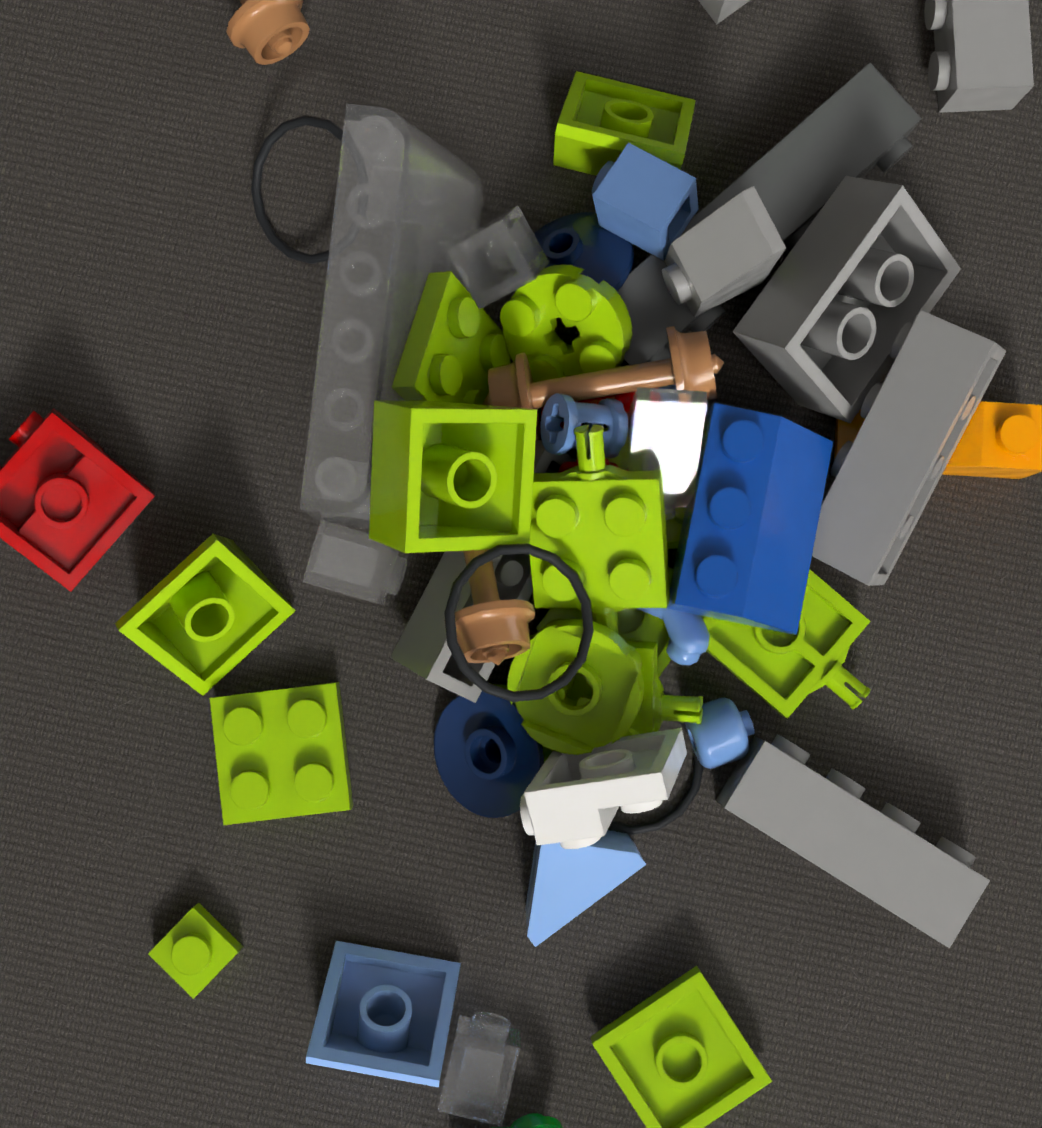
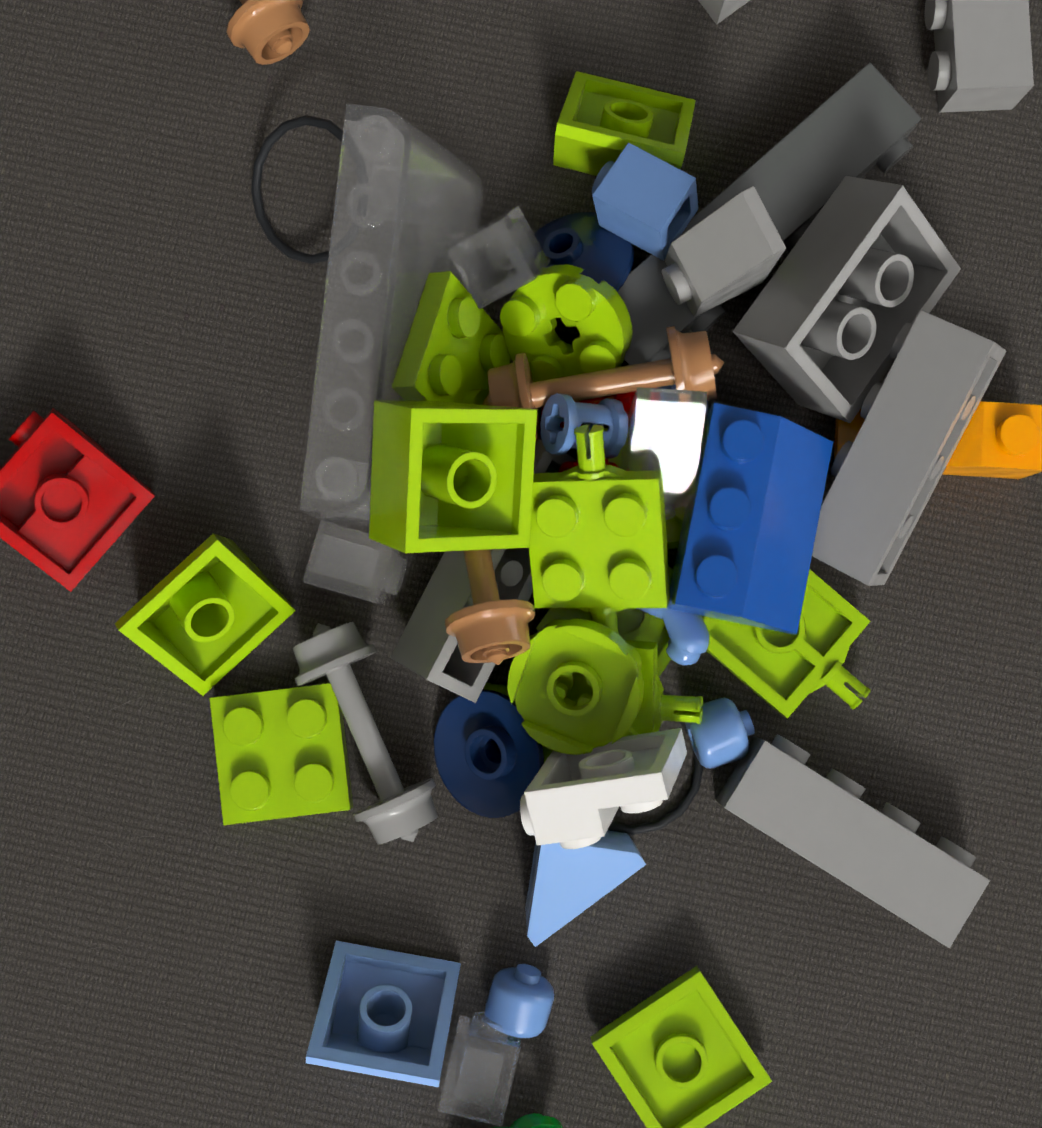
lime plate [148,903,243,999] -> none
black piece [444,543,594,702] -> none
none -> light grey piece [292,622,438,845]
none -> medium blue piece [485,964,554,1038]

